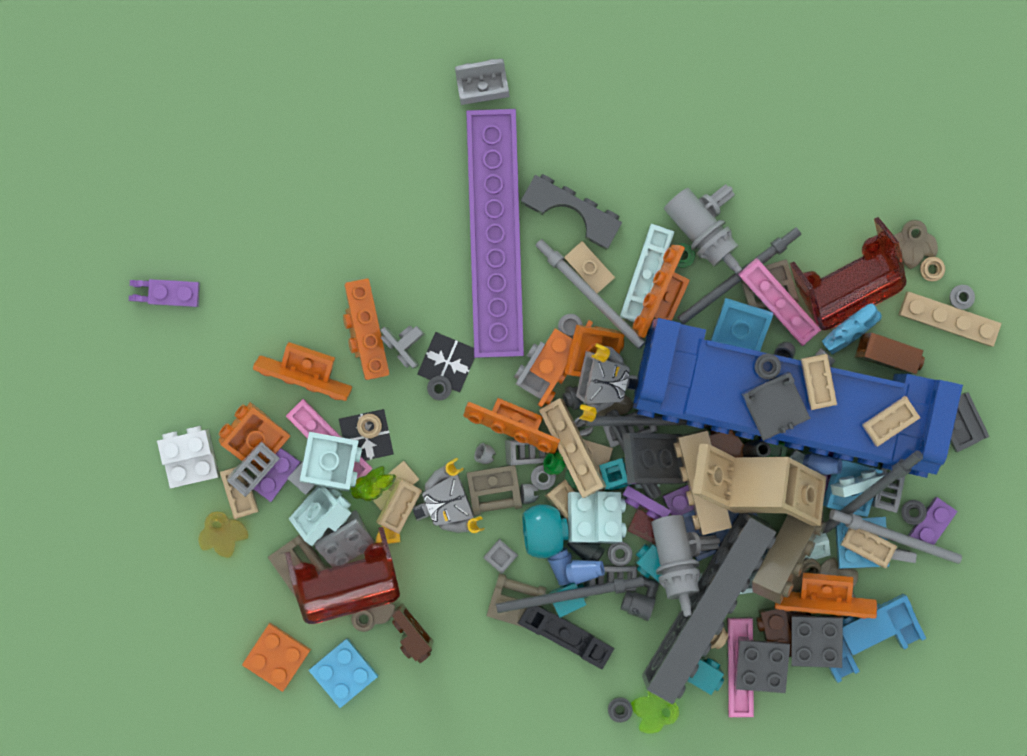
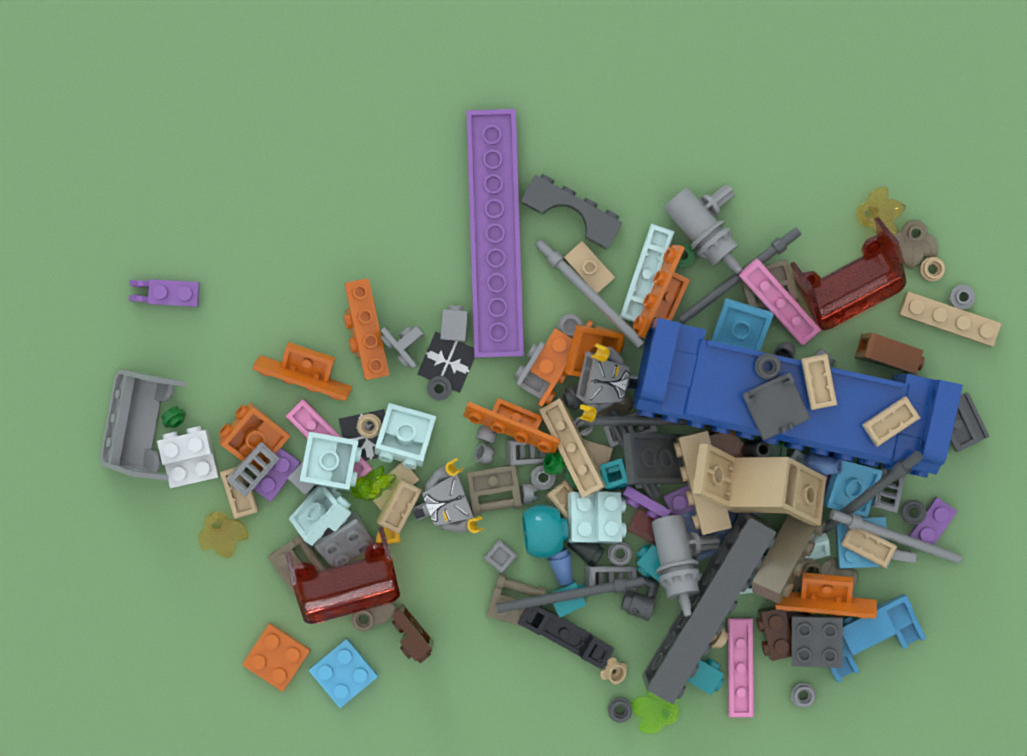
light grey bracket [455,59,510,105] -> none
medium blue cone [566,560,605,585] -> none
dark grey piece [734,636,790,693] -> none
medium azure hinge [822,303,882,354] -> none
light aqua plate [830,470,886,497] -> none
none -> light grey windscreen [100,369,186,481]
none -> green plate [161,406,186,428]
none -> light aqua plate [375,403,436,469]
none -> light grey brick [440,305,468,342]
none -> light grey hinge [475,425,497,444]
none -> tan plate [600,657,628,685]
none -> light grey plate [791,683,816,708]
none -> clear yellow plate [856,187,905,236]

